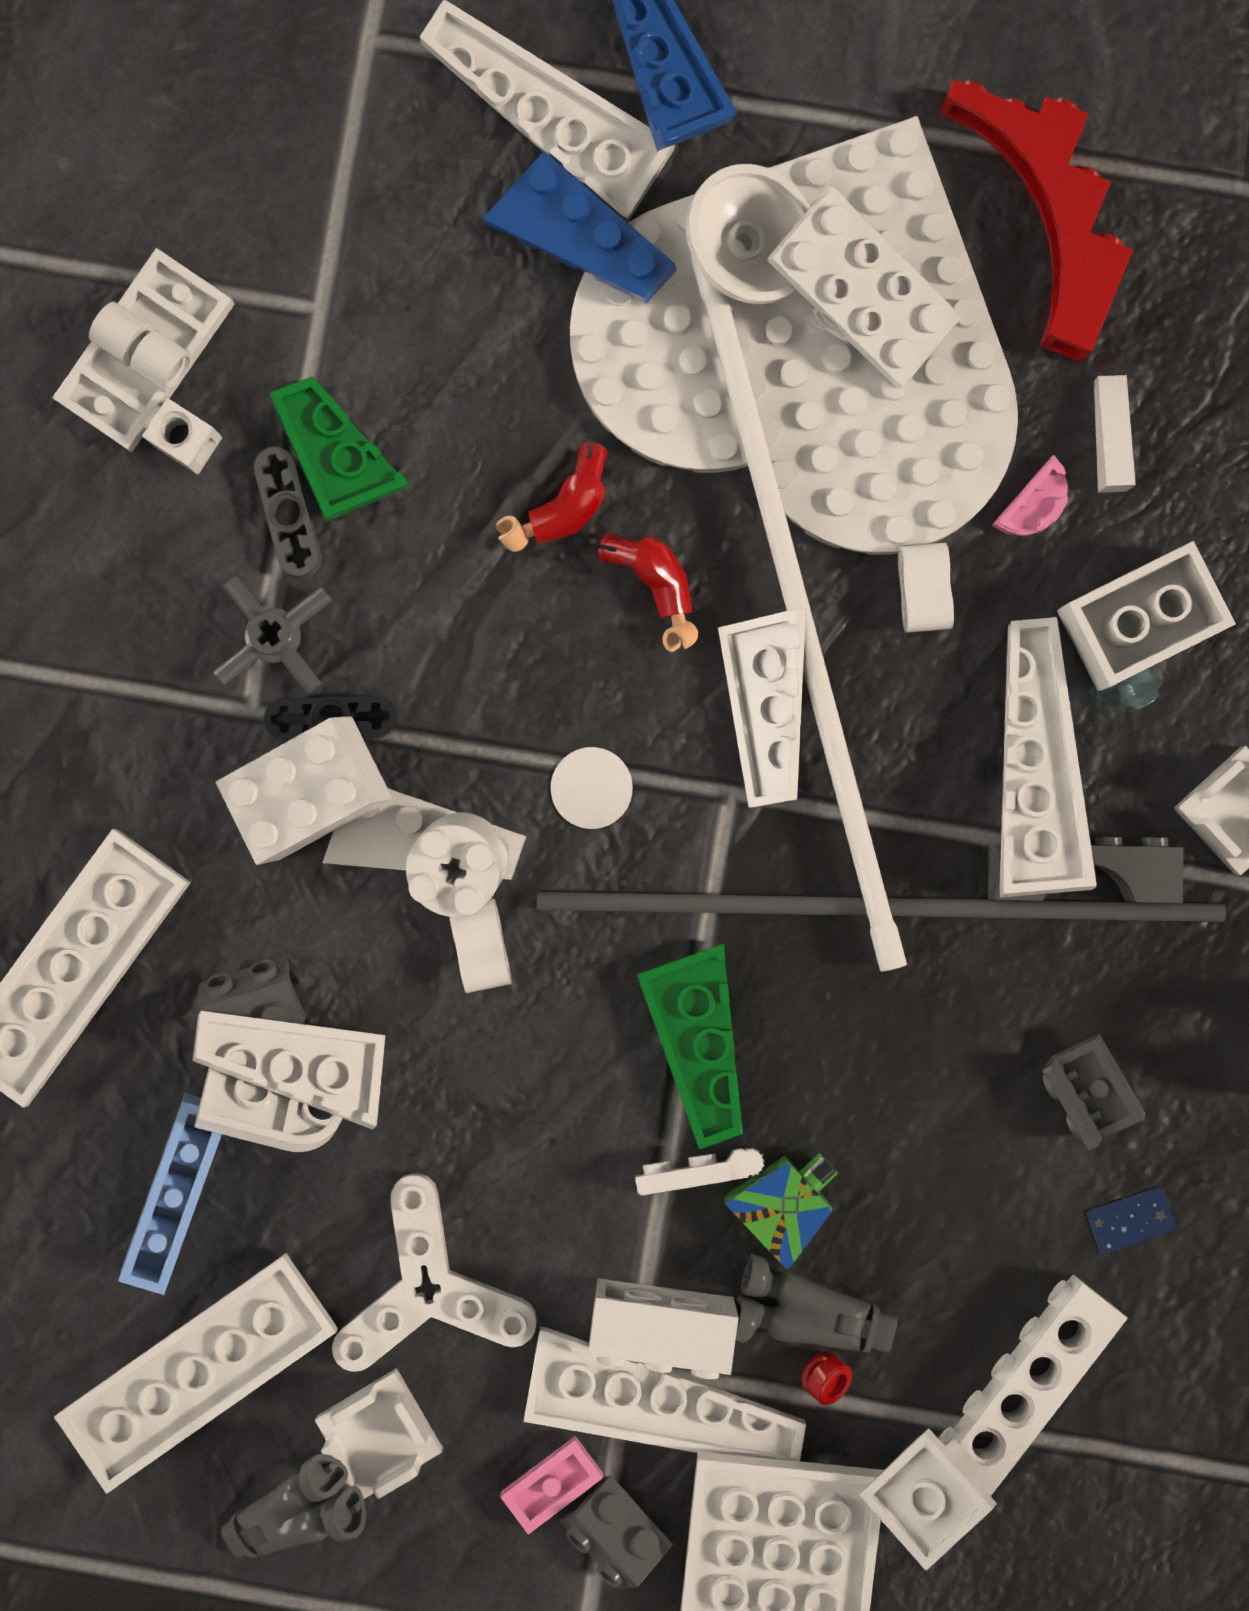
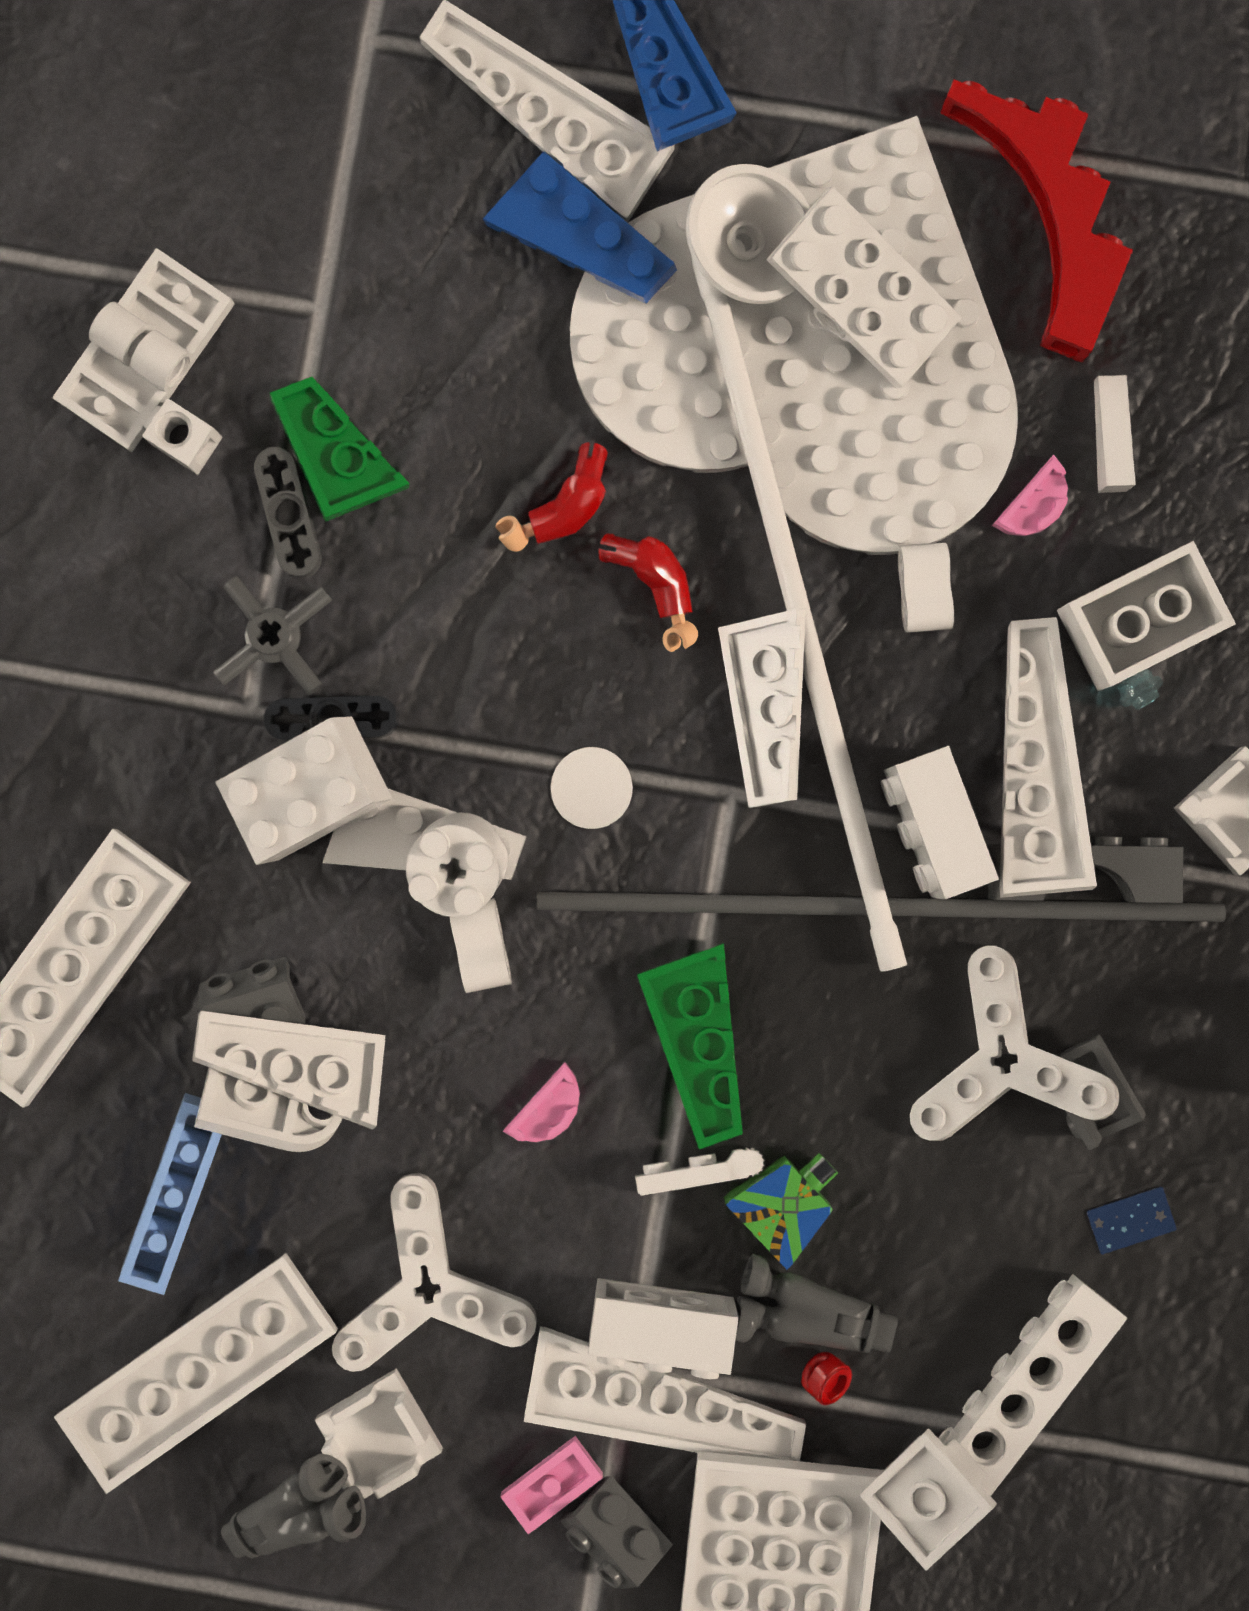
none -> bright pink tile [503,1062,580,1142]
none -> white brick [881,746,999,899]
none -> white piece [910,945,1119,1141]

